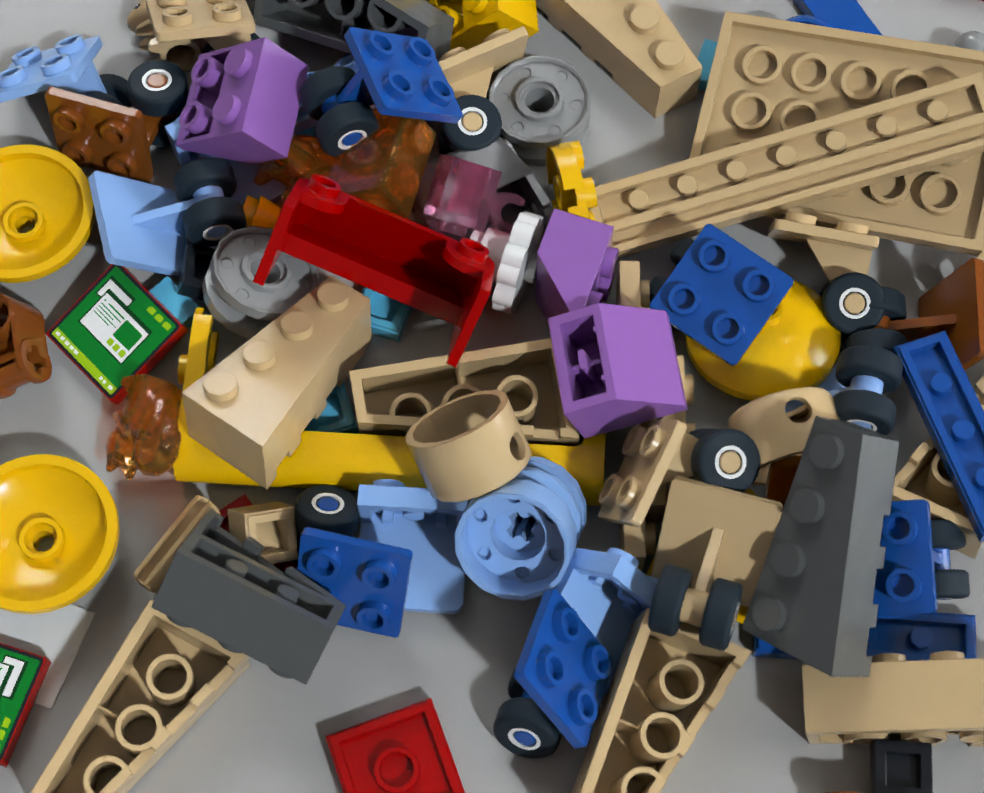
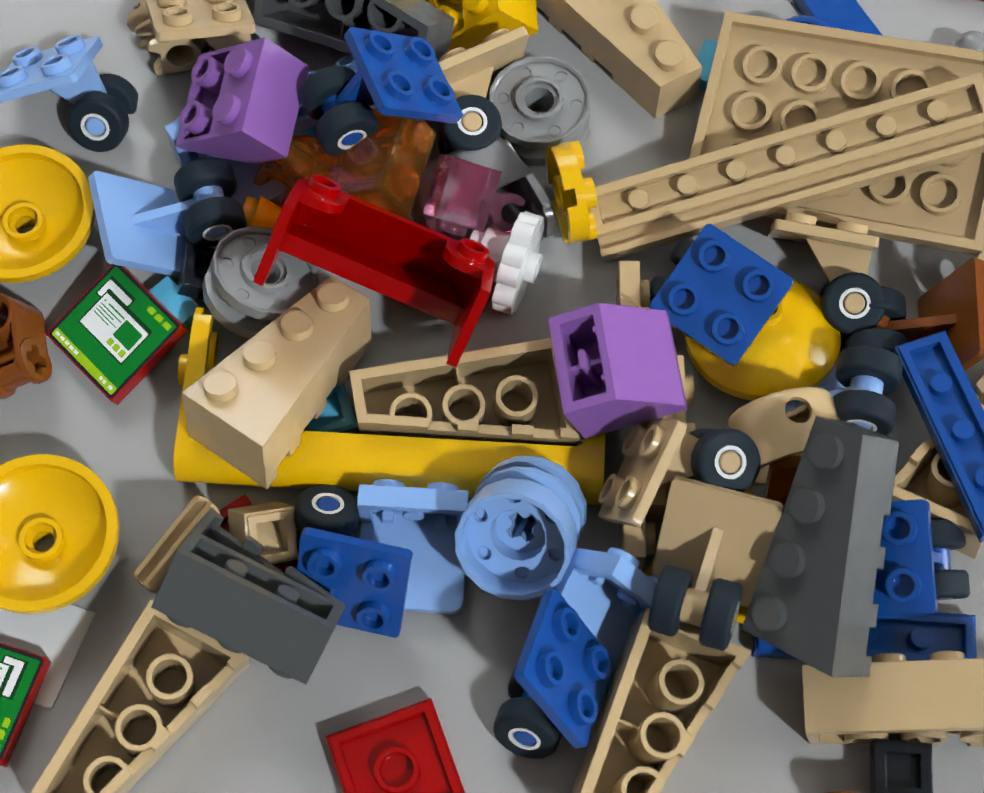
dark orange plate [44,60,189,183] -> none
clear orange animal [106,374,182,480] -> none
medium azure tile [362,287,413,342] -> none
tan piece [405,390,532,502] -> none
medium lavender slope [535,208,619,324] -> none

